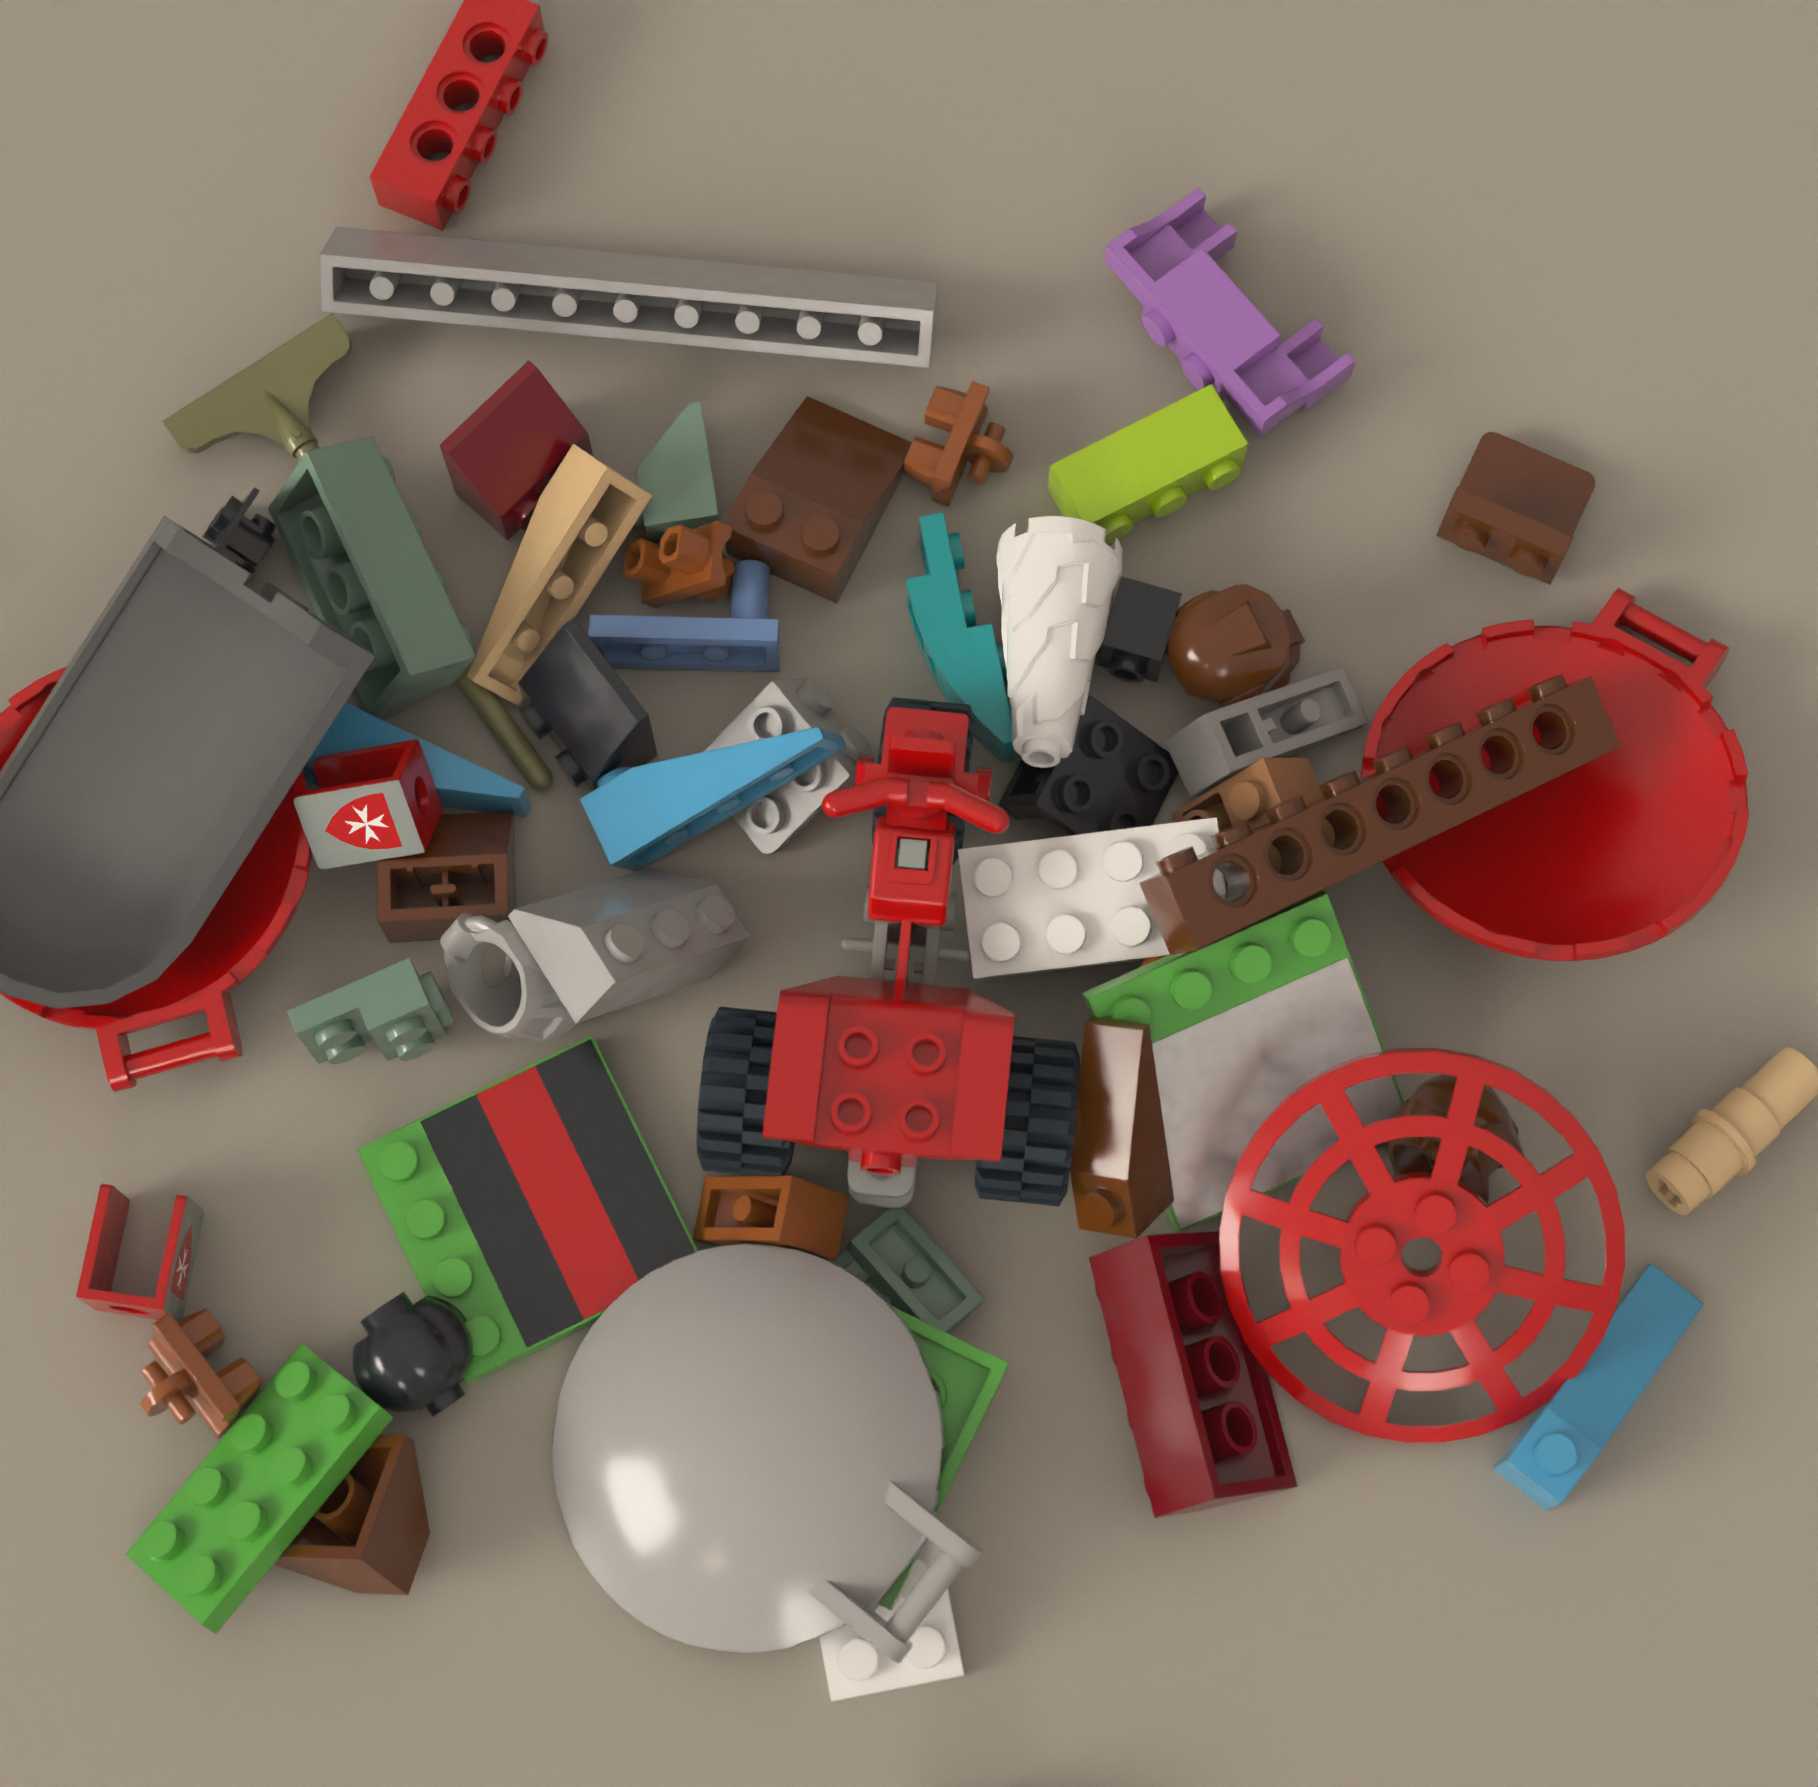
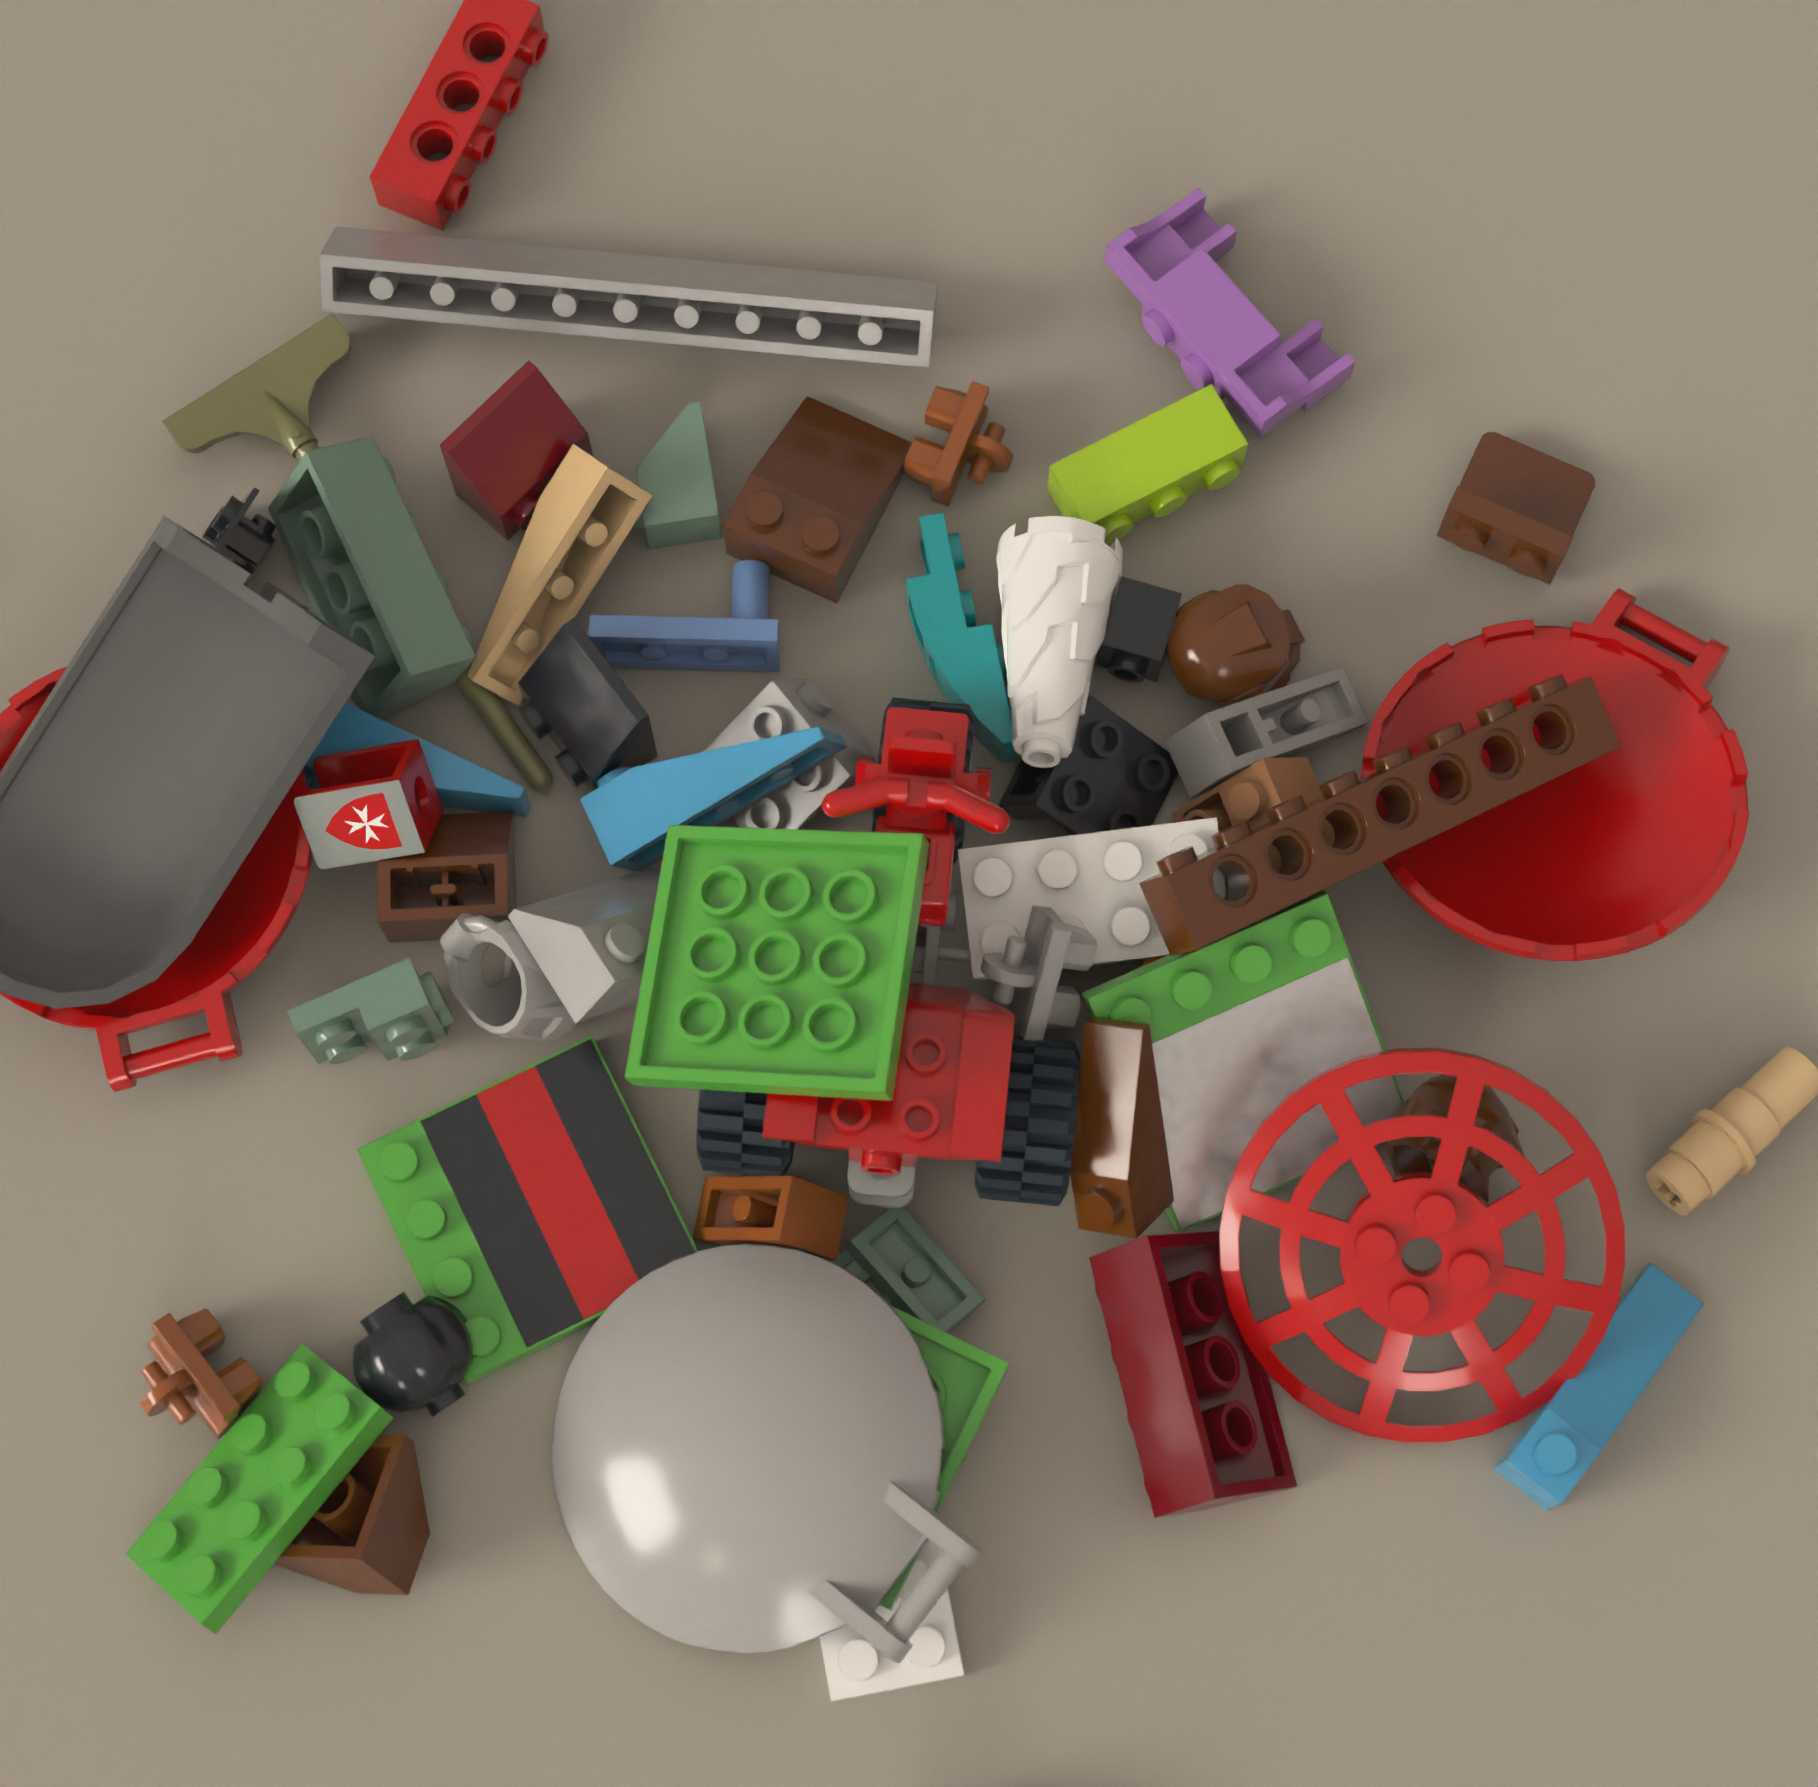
red piece [76,1184,204,1322] -> none
dark orange hips [623,521,735,608] -> none
none -> bright green plate [625,825,930,1101]
none -> light grey hips [980,905,1097,1041]

